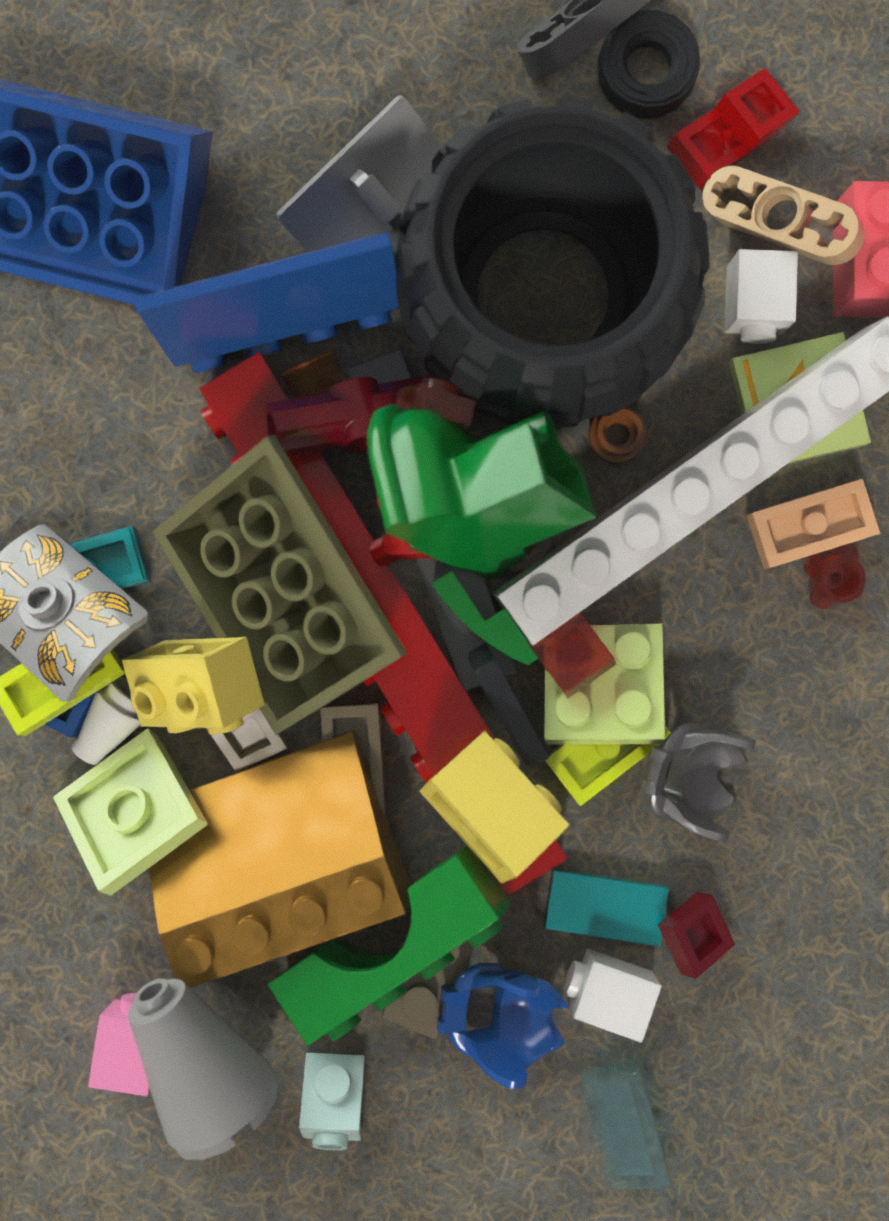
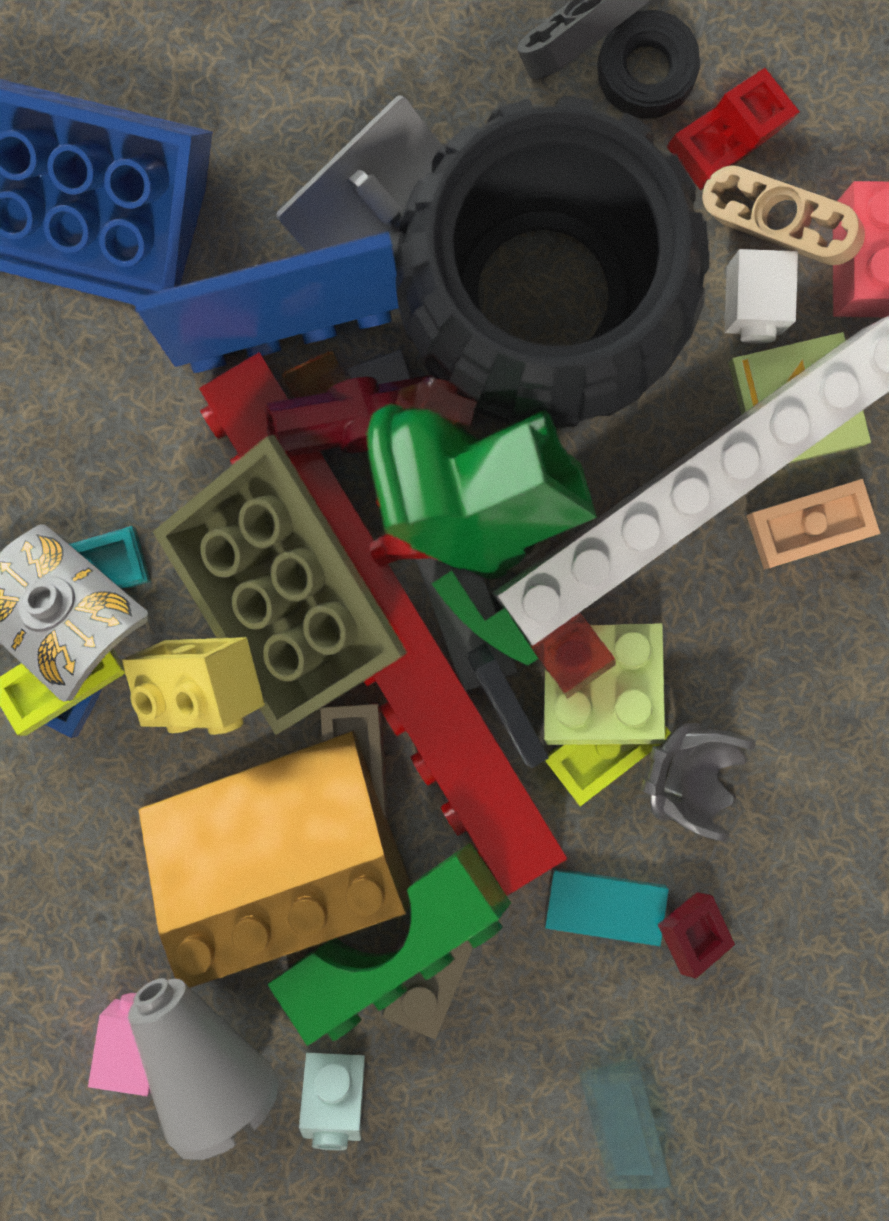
yellowish green plate [53,728,208,896] -> none
white cone [71,677,140,765] -> none
dark tan plate [206,709,288,773] -> none
light yellow brick [419,731,570,884] -> none
blue helmet [437,963,569,1089] -> none
white brick [563,948,662,1043] -> none
dark orange plate [589,407,647,464] -> none
clear red plate [803,545,866,609] -> none

